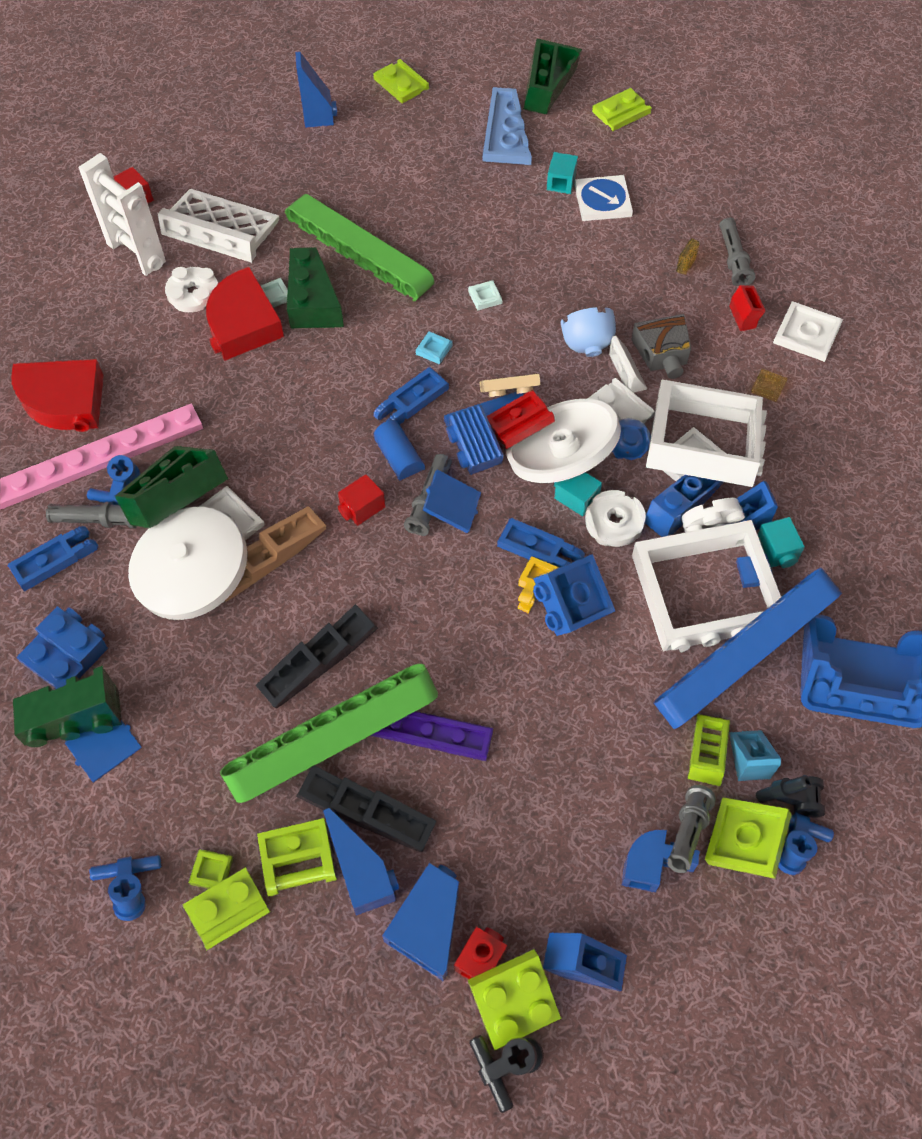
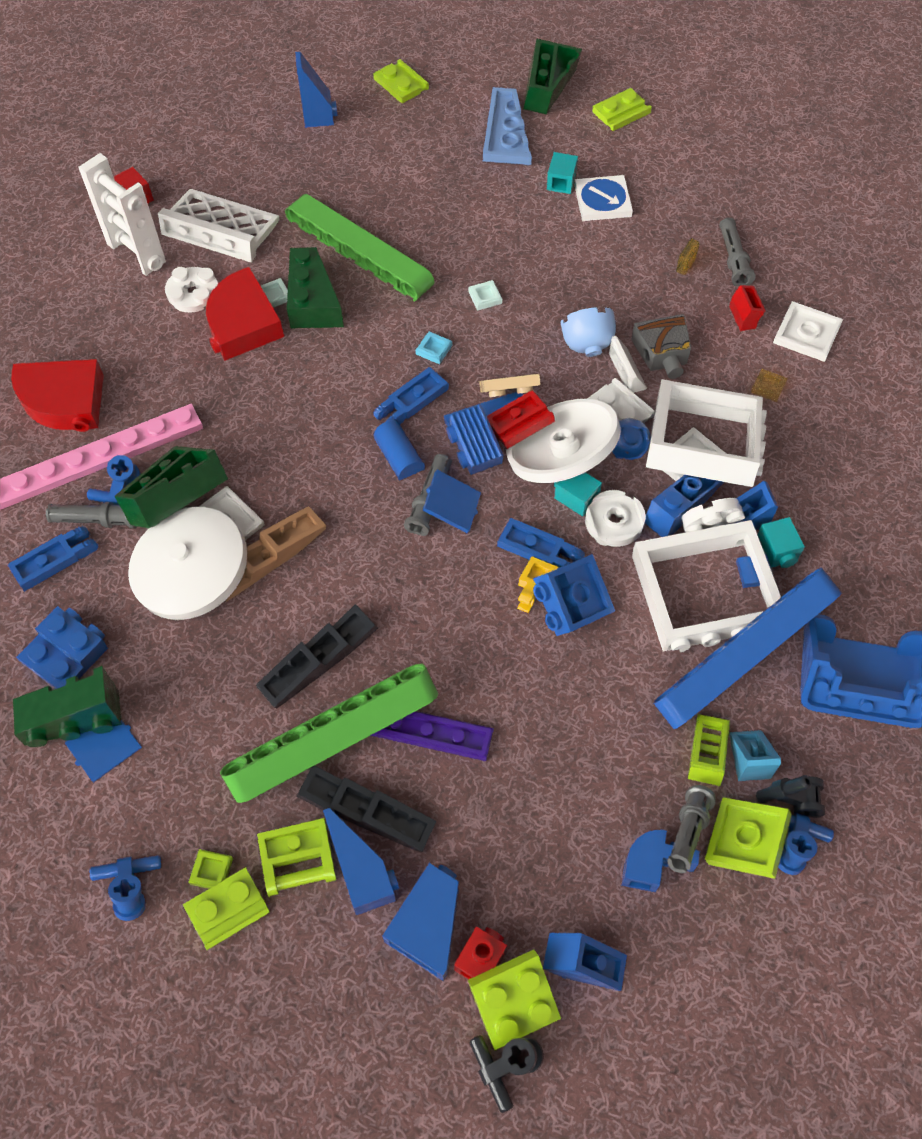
red brick [338,474,385,526] -> none

